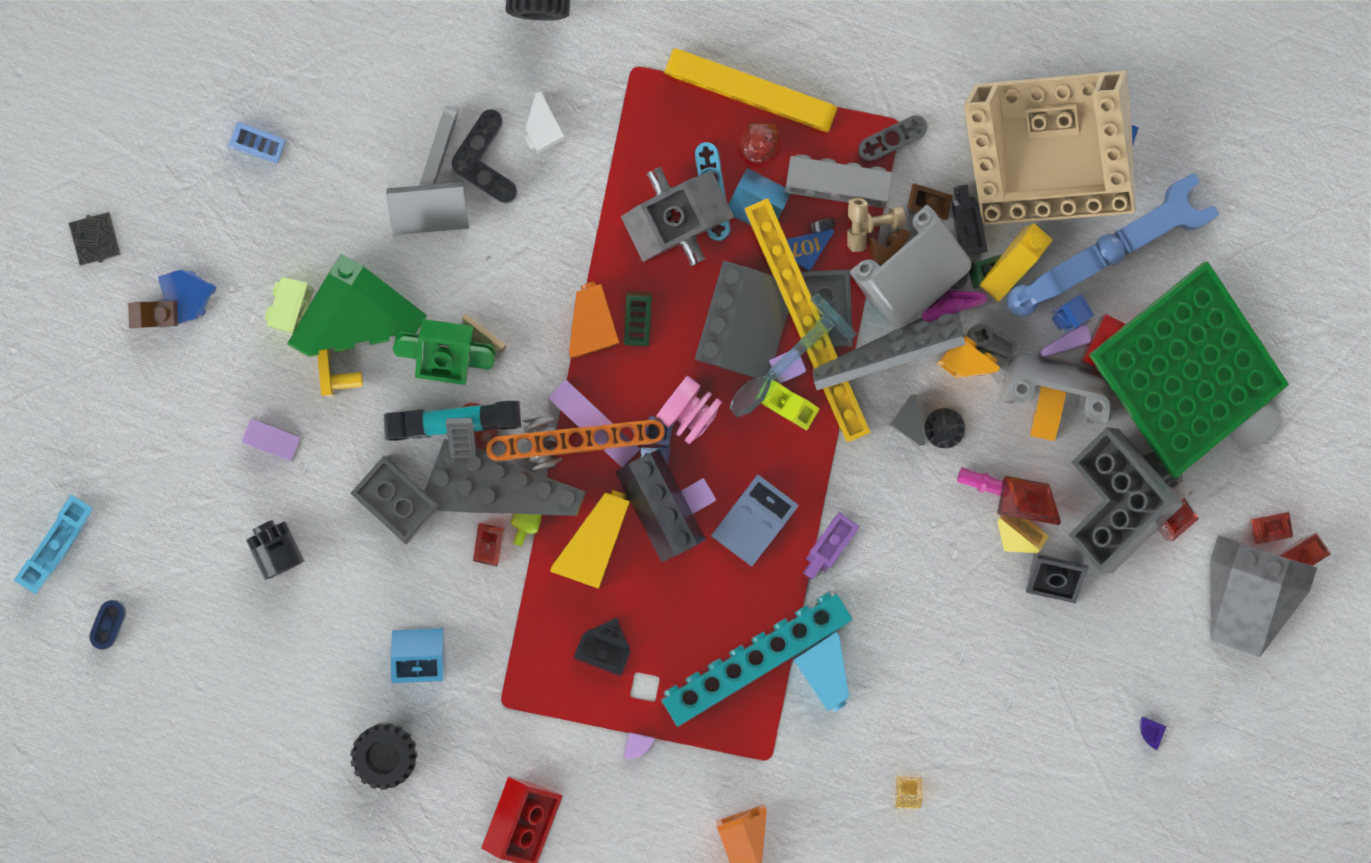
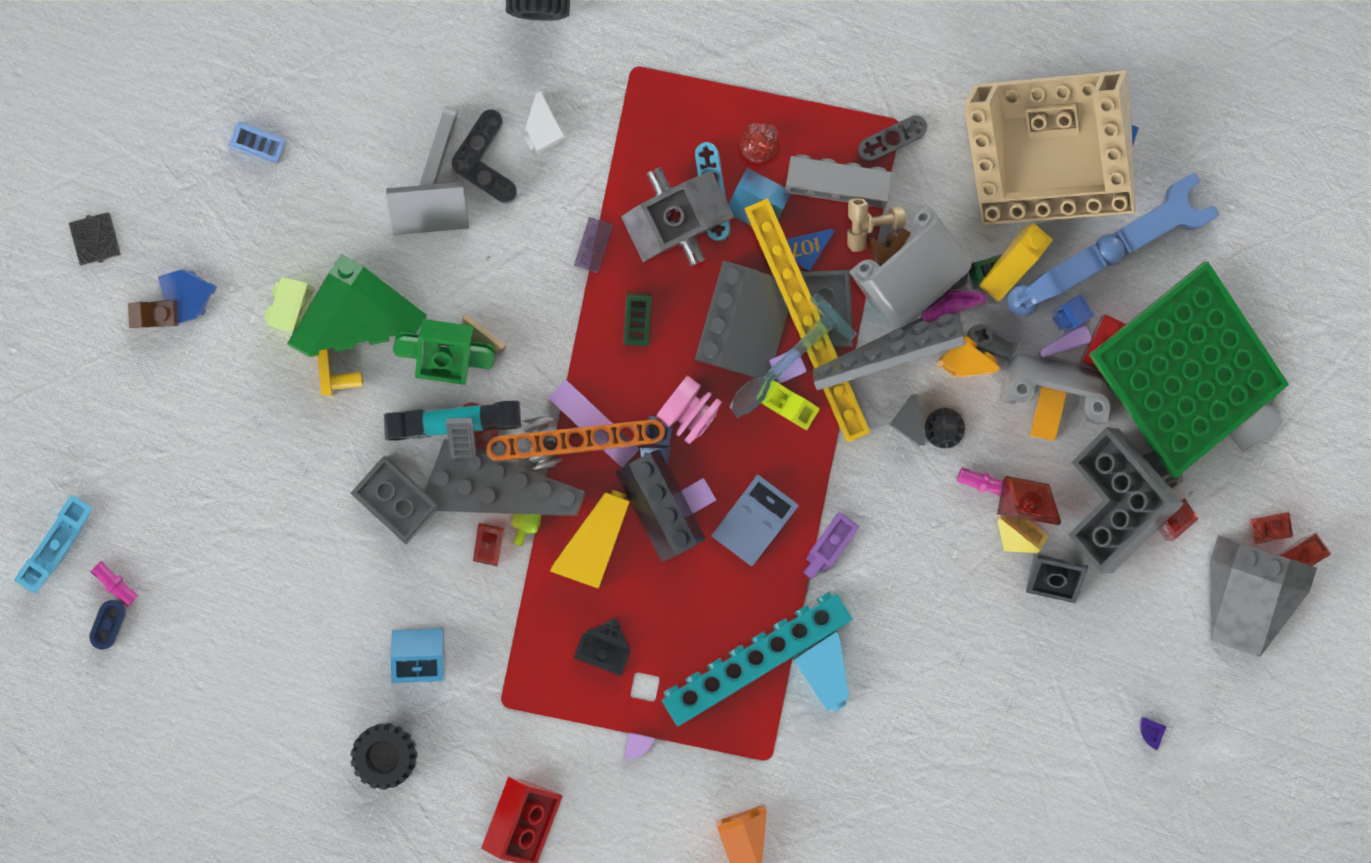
lavender slope [242,419,301,461] -> none
black gear [246,520,305,580] -> none
orange slope [569,282,620,359] -> none
yellow beam [664,48,838,132] -> none
black tile [809,218,836,233] -> none
clear yellow slope [895,776,922,808] -> none
reddish brown slope [907,183,953,220] -> none
black hinge [951,184,988,256] -> none
none -> dark pink pin [90,561,138,607]
none -> clear purple plate [574,217,614,273]

